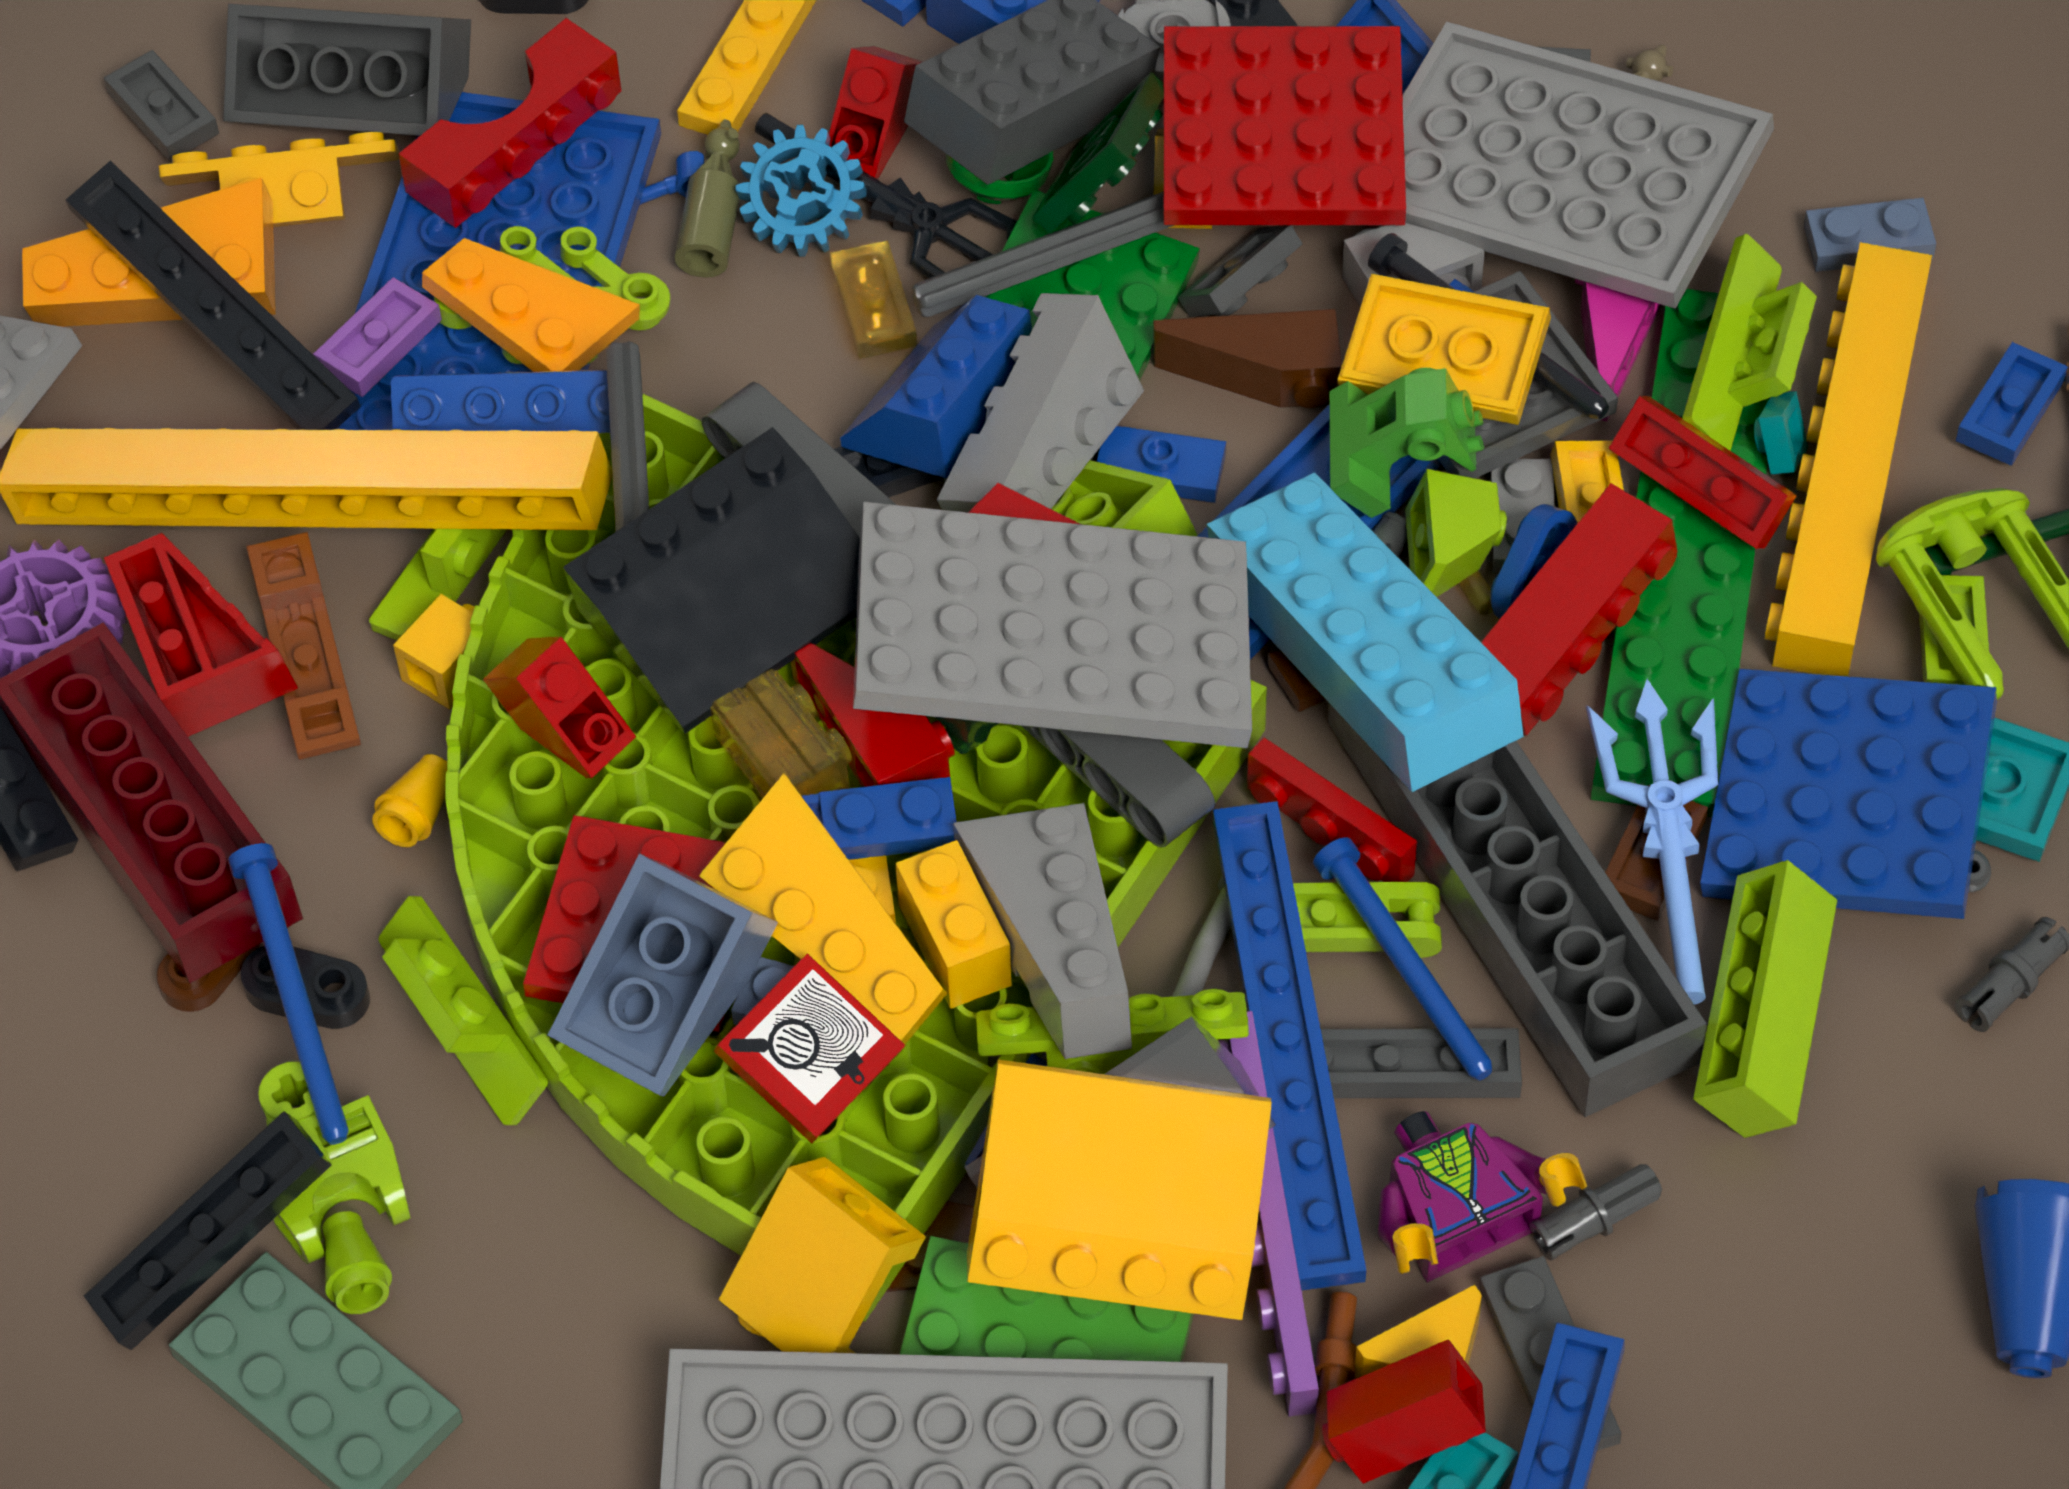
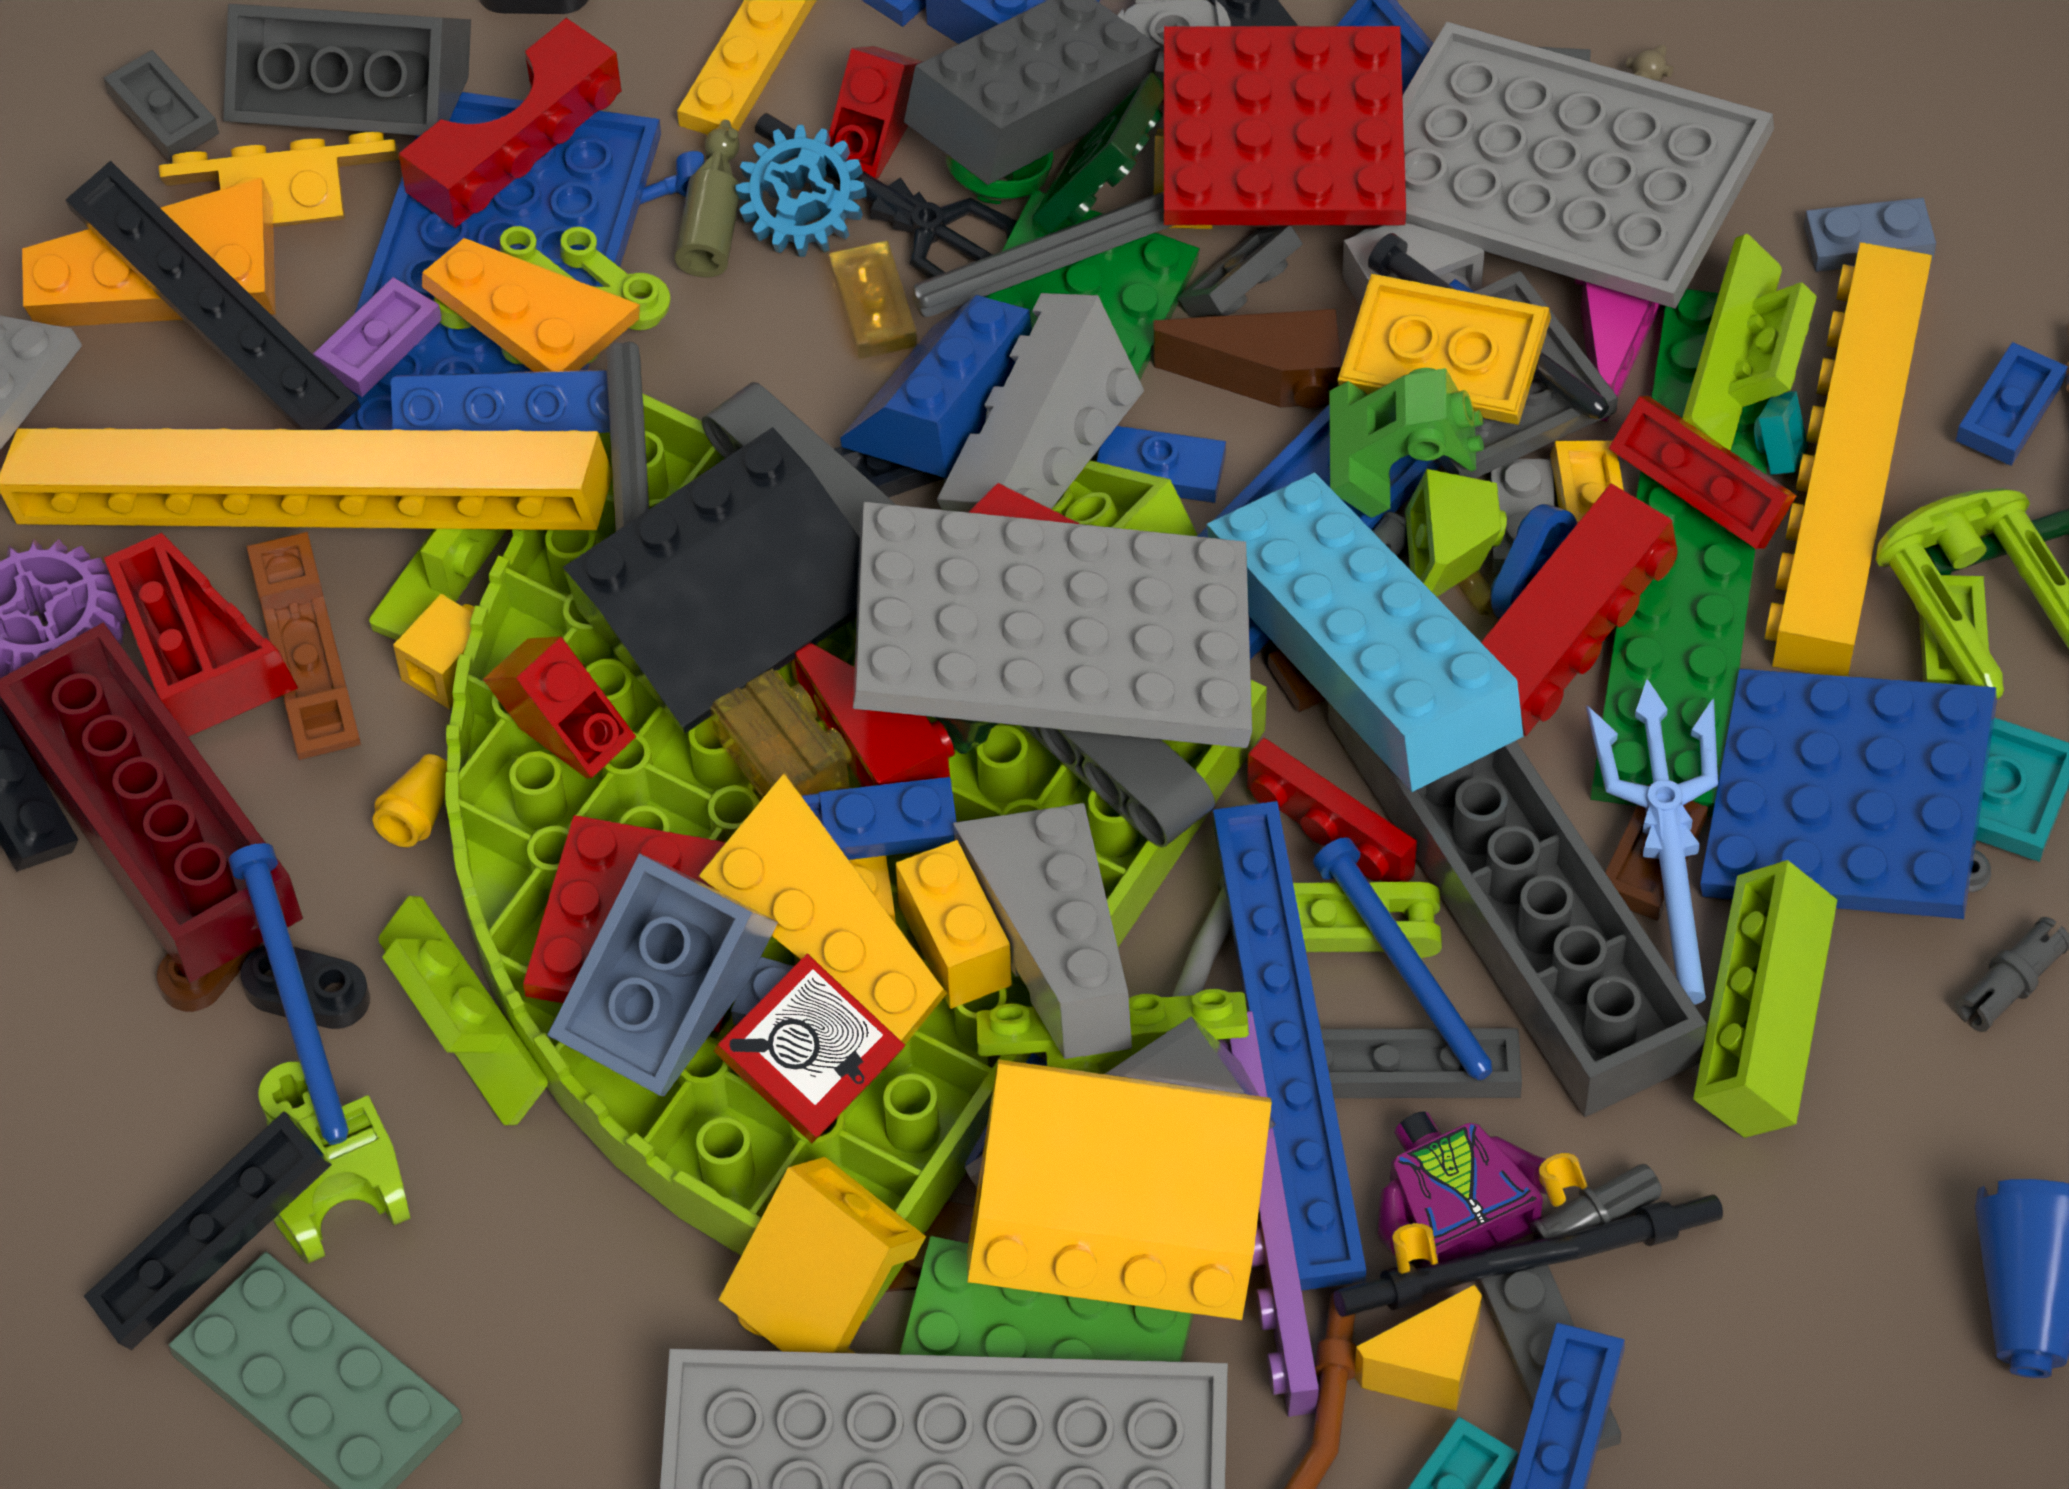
lime cone [322,1211,392,1314] -> none
red brick [1322,1339,1486,1484] -> none
none -> black bar [1333,1194,1723,1317]

